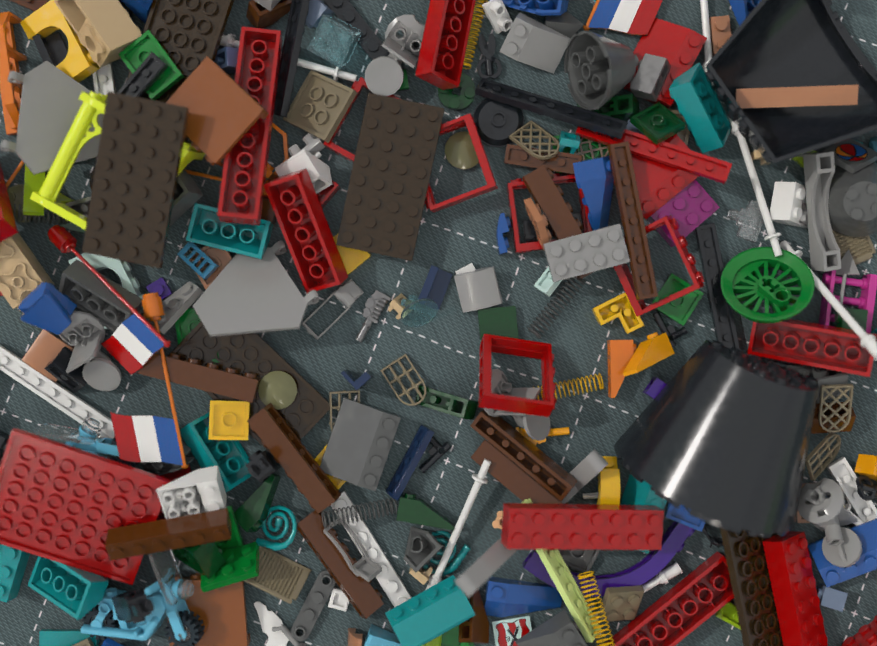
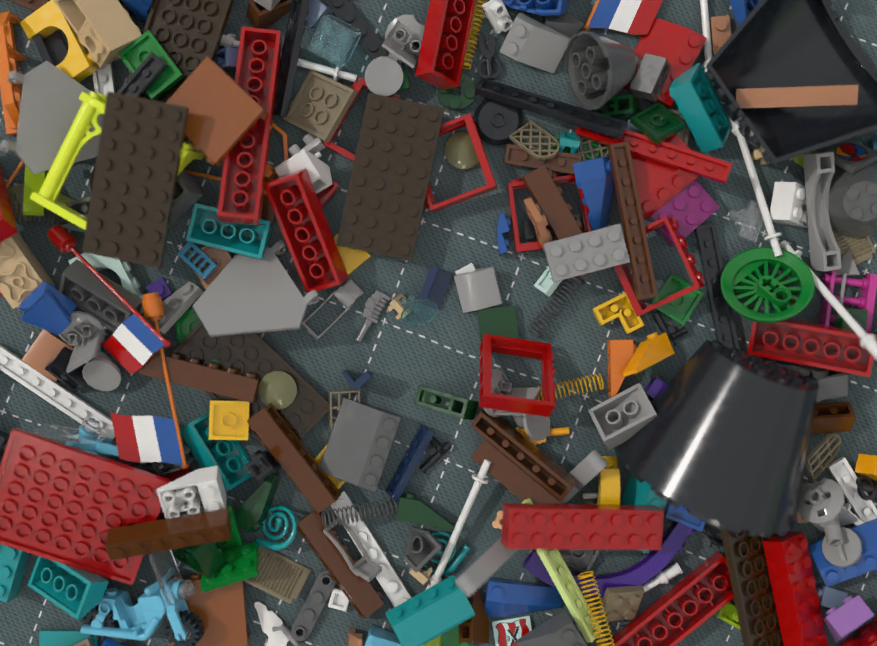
black hinge [111,590,154,624] -> none
dark tan window [380,354,427,406] -> none
dark tan window [818,384,854,433] -> none
none -> light grey slope [588,383,657,450]
none -> medium lavender slope [824,595,874,643]

